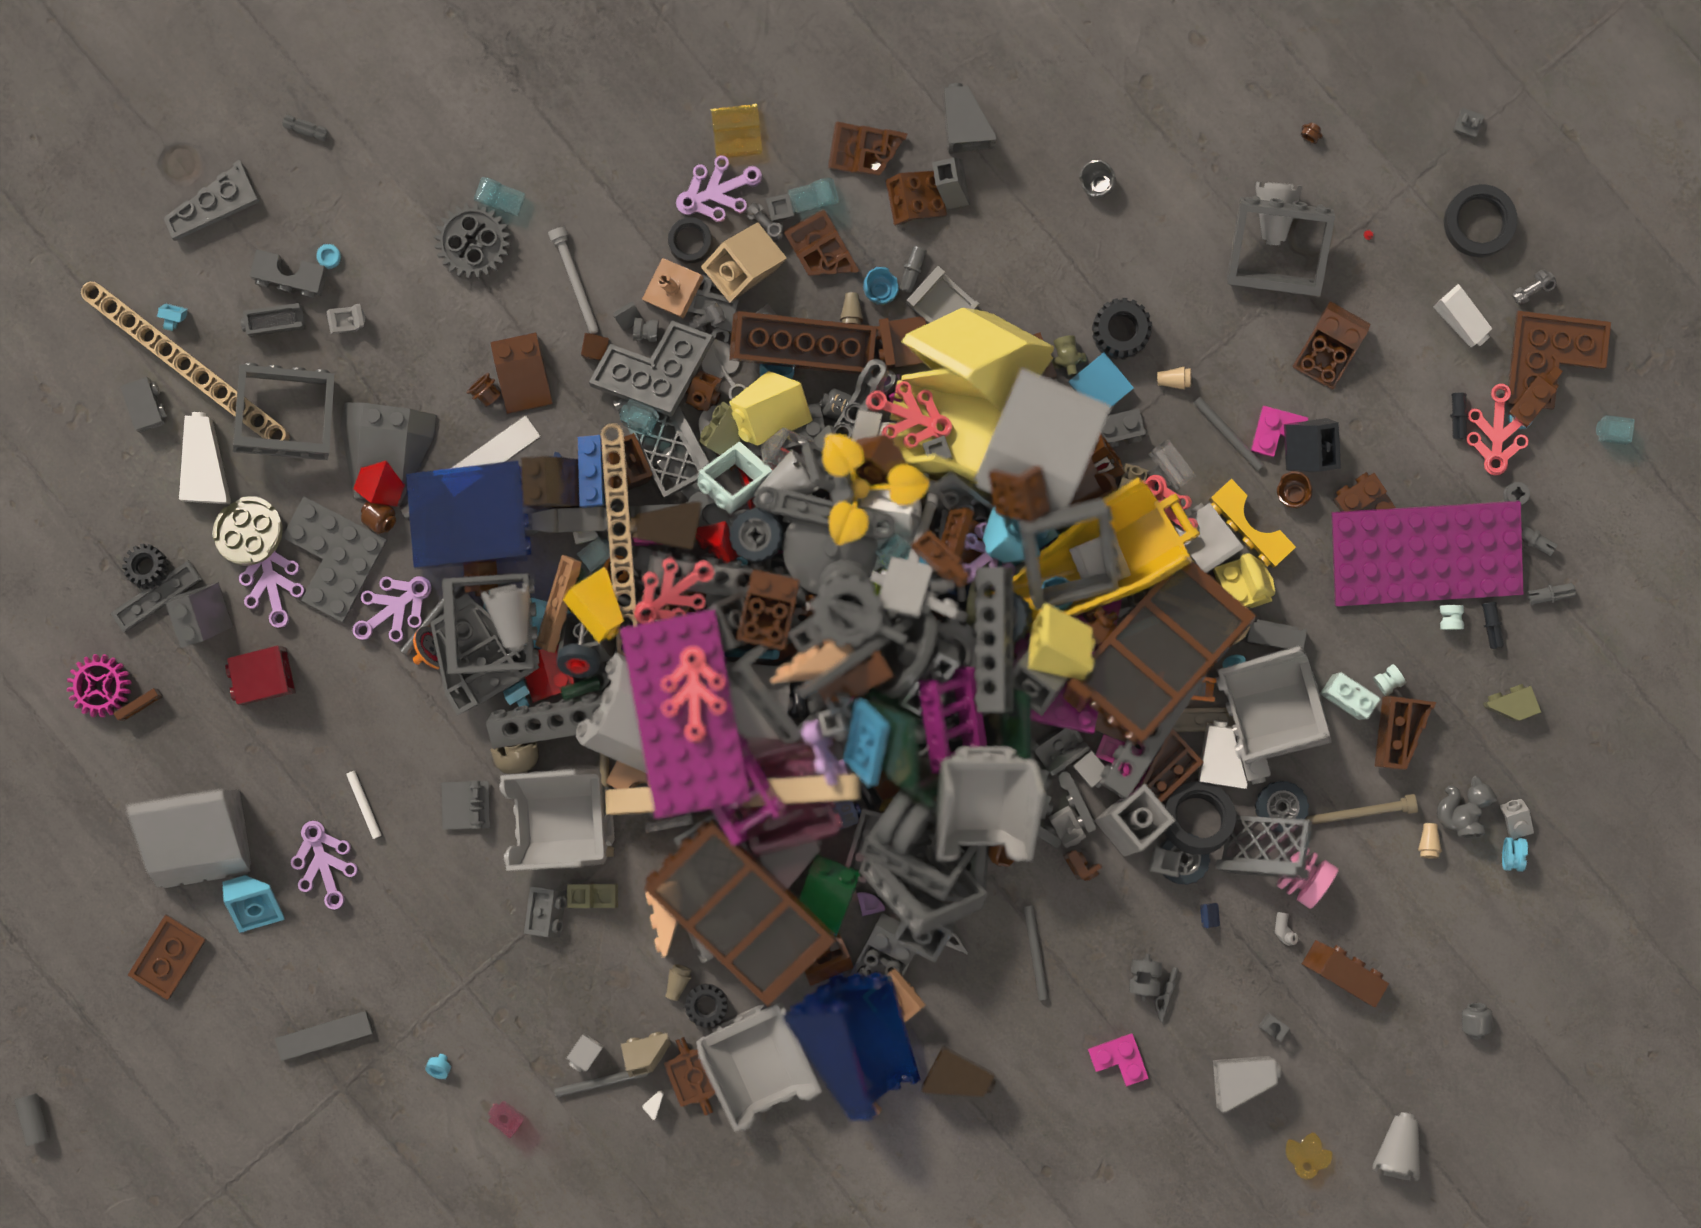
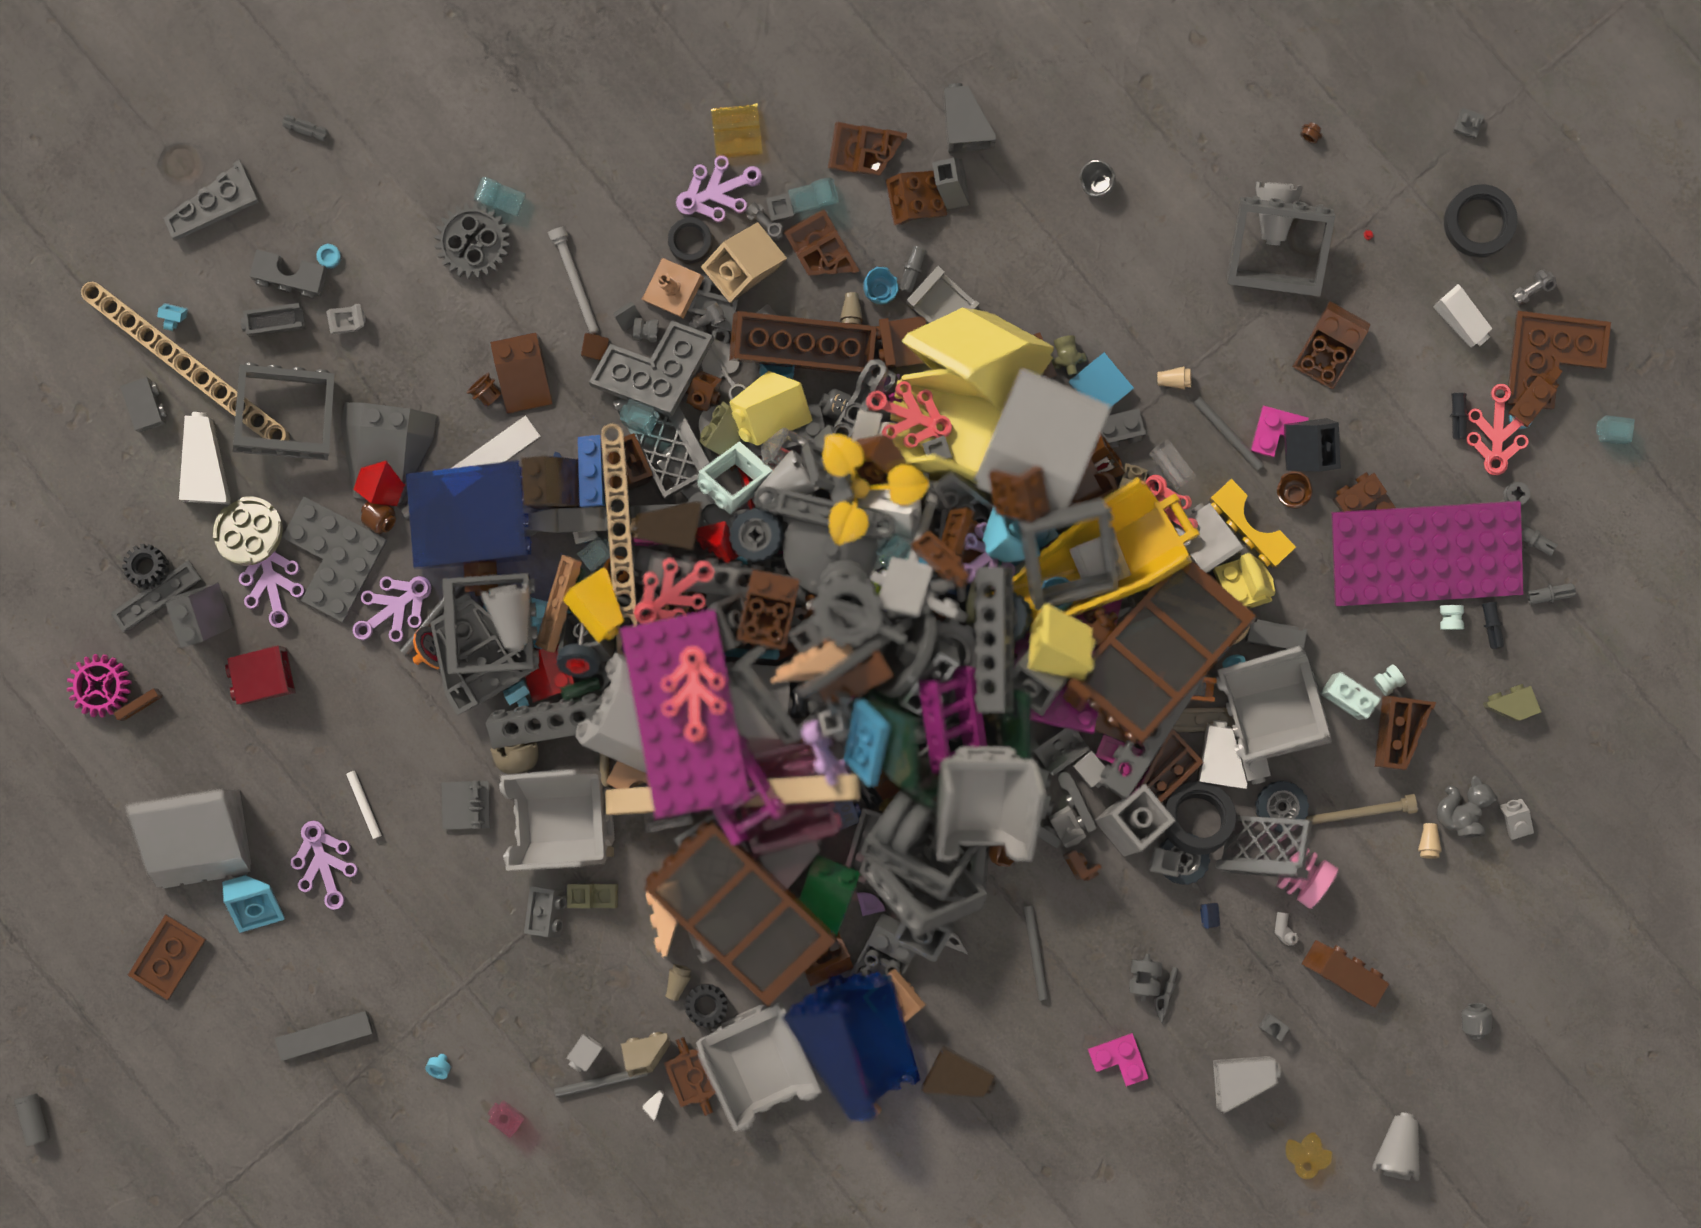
black tyre [1092,298,1152,360] -> none
medium azure wheel [1502,837,1528,872] -> none

